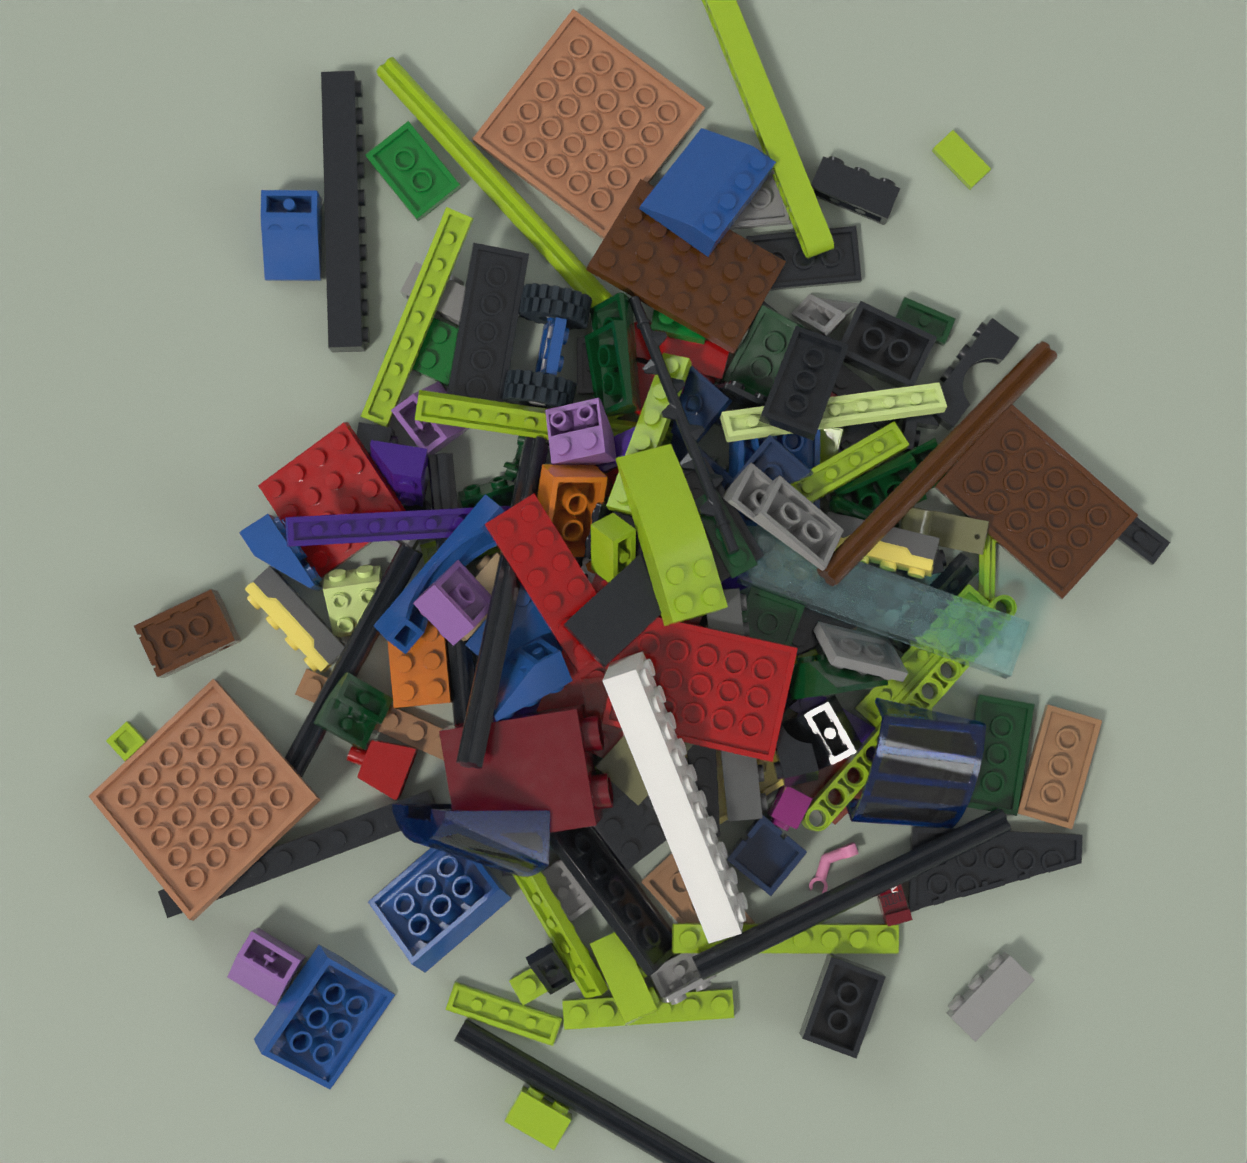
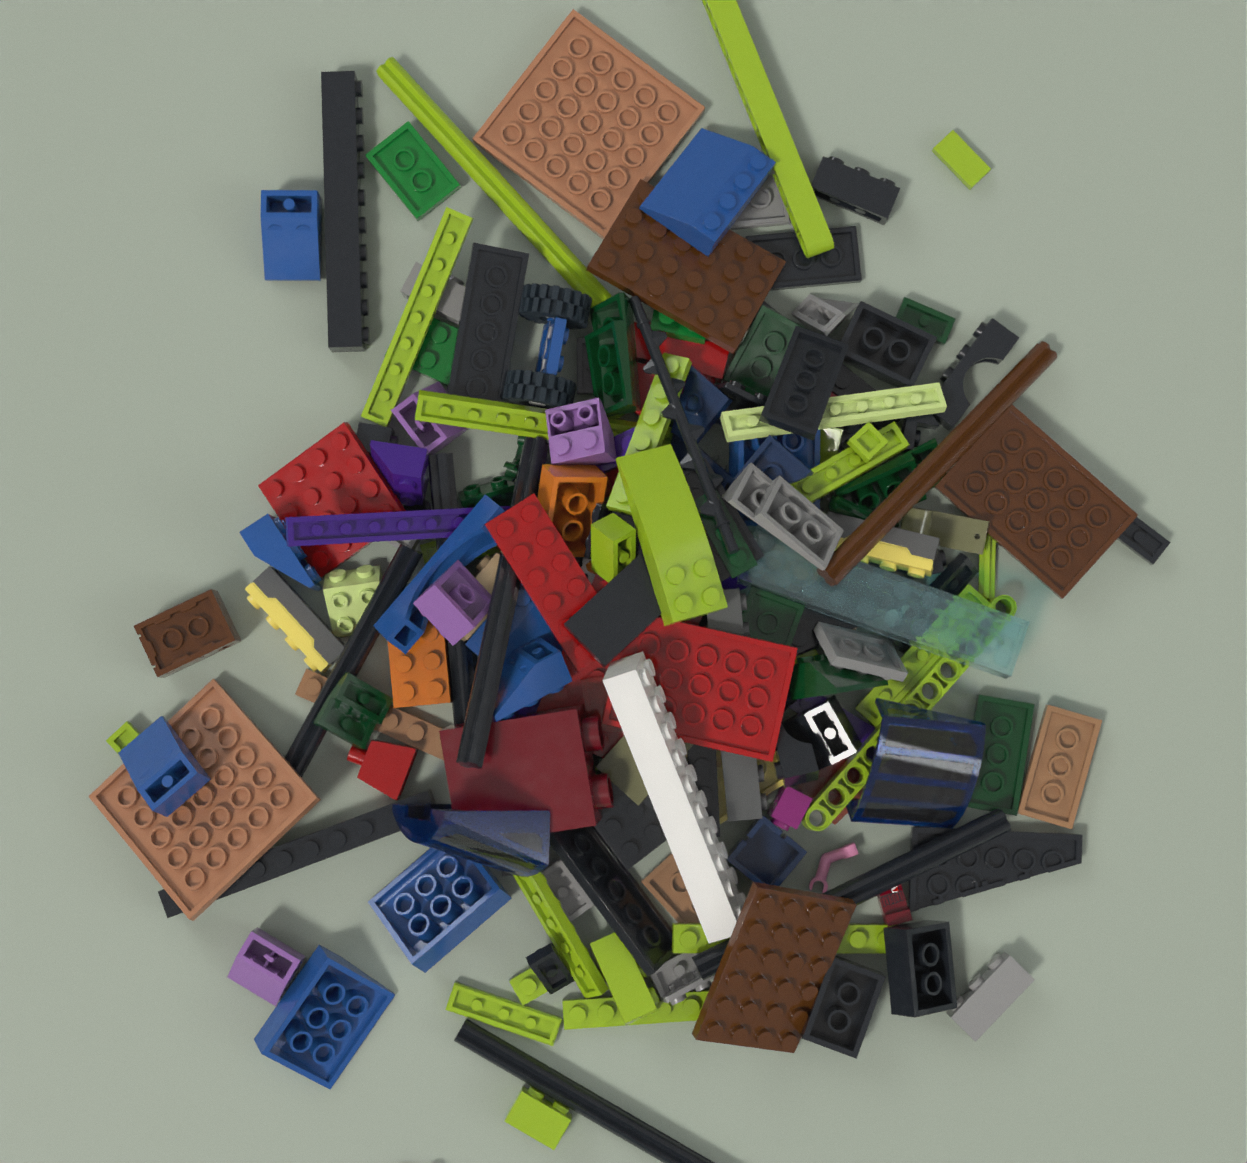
none -> blue slope [118,716,211,817]
none -> reddish brown plate [692,882,857,1053]
none -> lime plate [847,422,889,463]
none -> black brick [883,920,957,1018]

